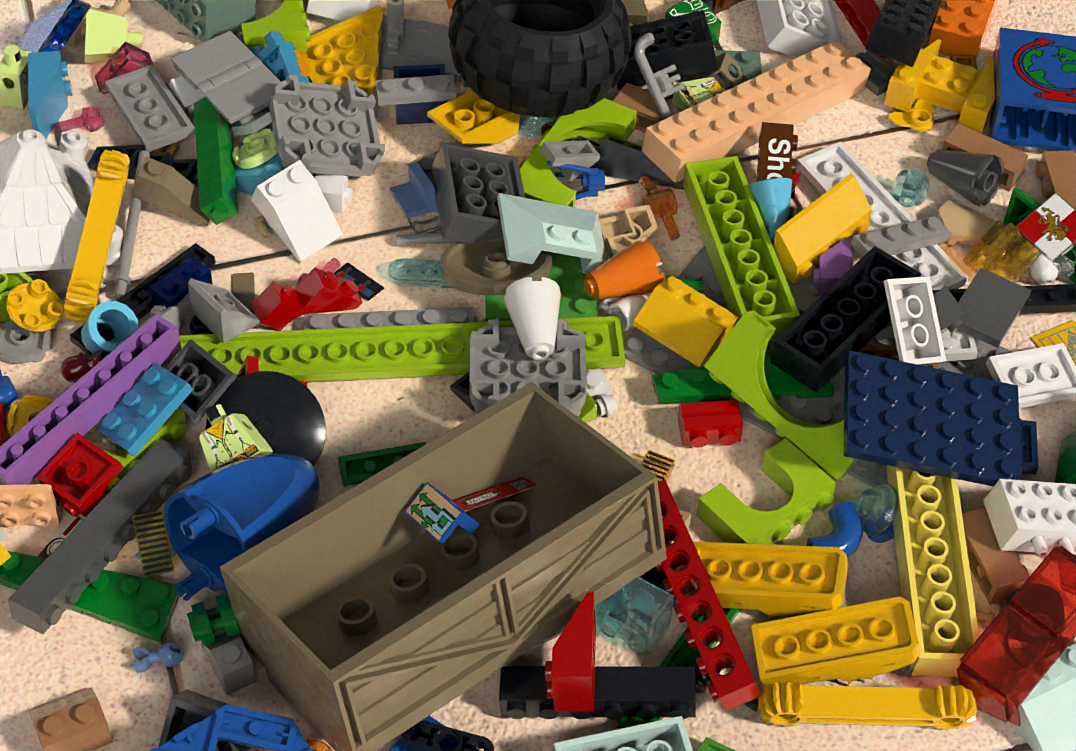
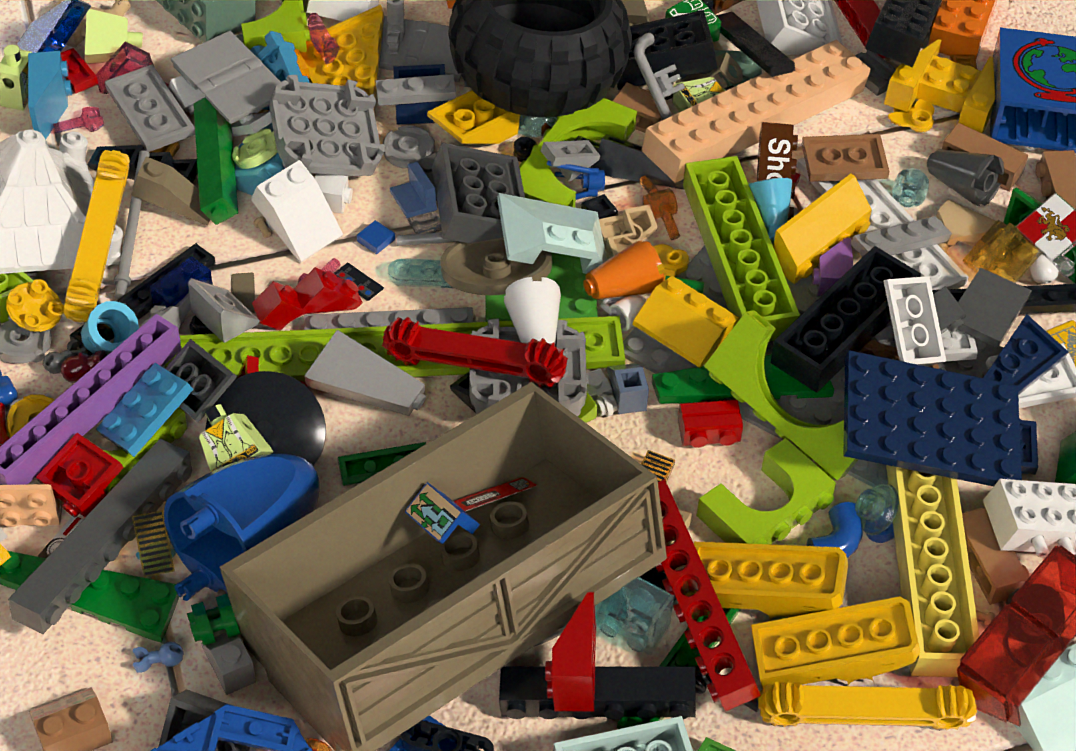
none -> dark grey arm [43,339,86,374]
none -> red plate [61,48,98,94]
none -> light grey slope [304,330,427,416]
none -> clear pink helmet [307,13,340,65]
none -> blue tile [357,220,395,254]
none -> red arm [382,317,568,387]
none -> light grey tile [383,126,435,168]
none -> black bush [513,137,537,162]
none -> black tile [581,194,618,219]
none -> sand blue slope [607,363,649,415]
none -> yellow plate [653,244,690,281]
none -> black tile [716,12,795,77]
none -> medium nougat plate [801,134,890,182]
none -> dark blue wing [983,314,1069,395]

